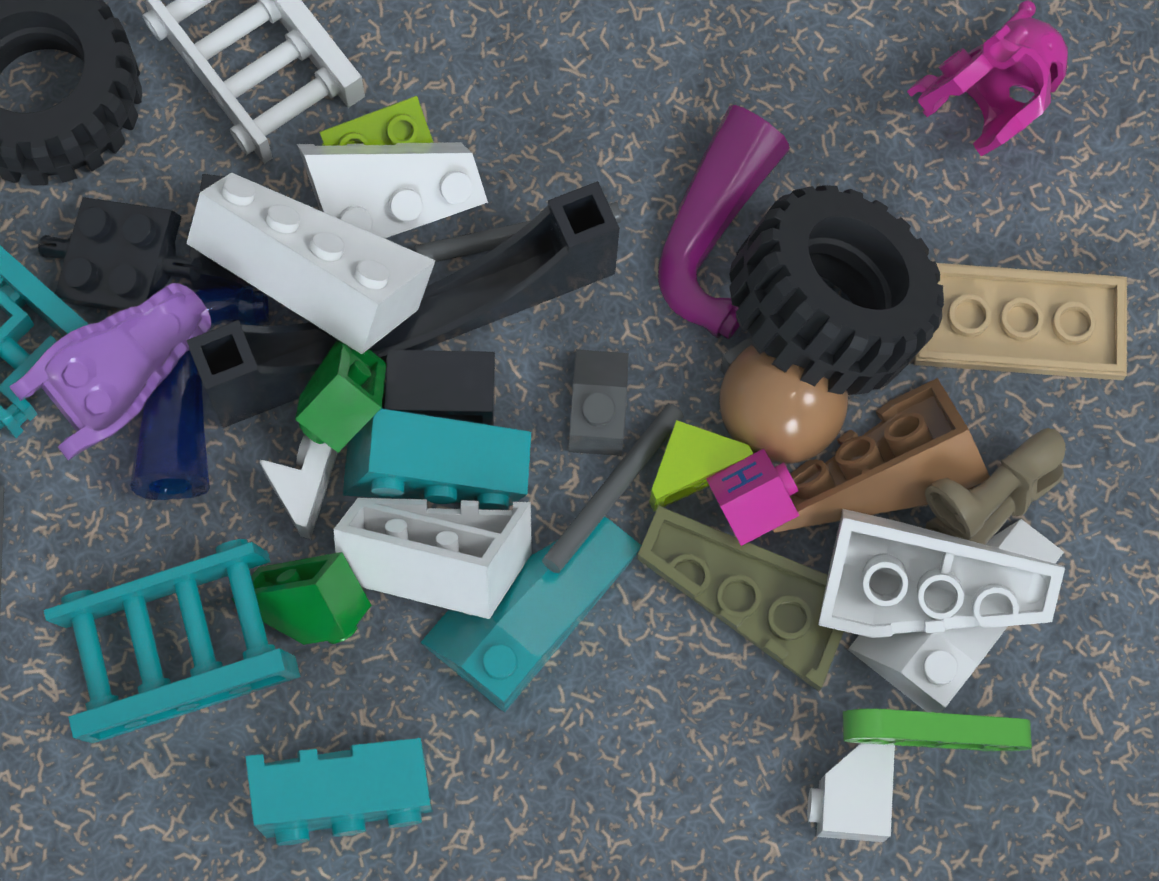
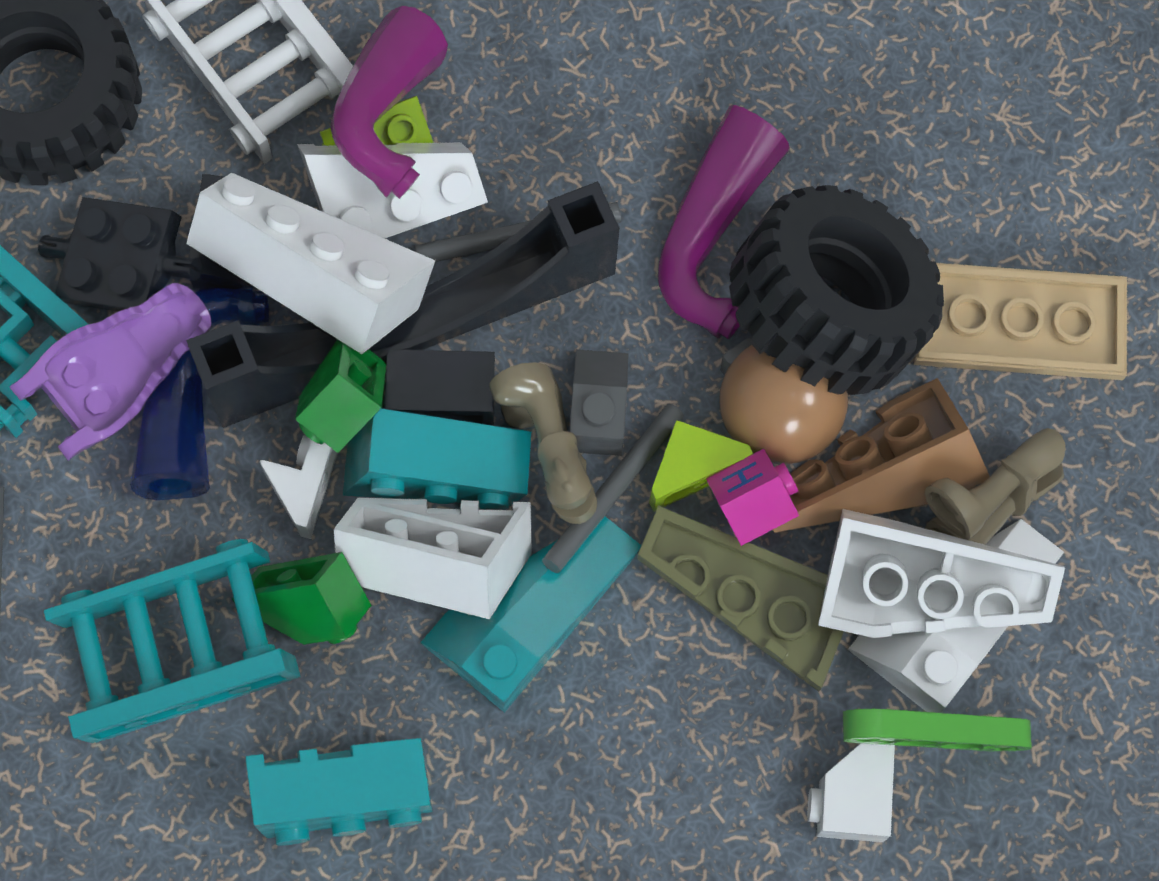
dark pink helmet [907,0,1068,156] -> none
none -> magenta animal [331,6,448,199]
none -> dark tan piece [489,362,597,524]

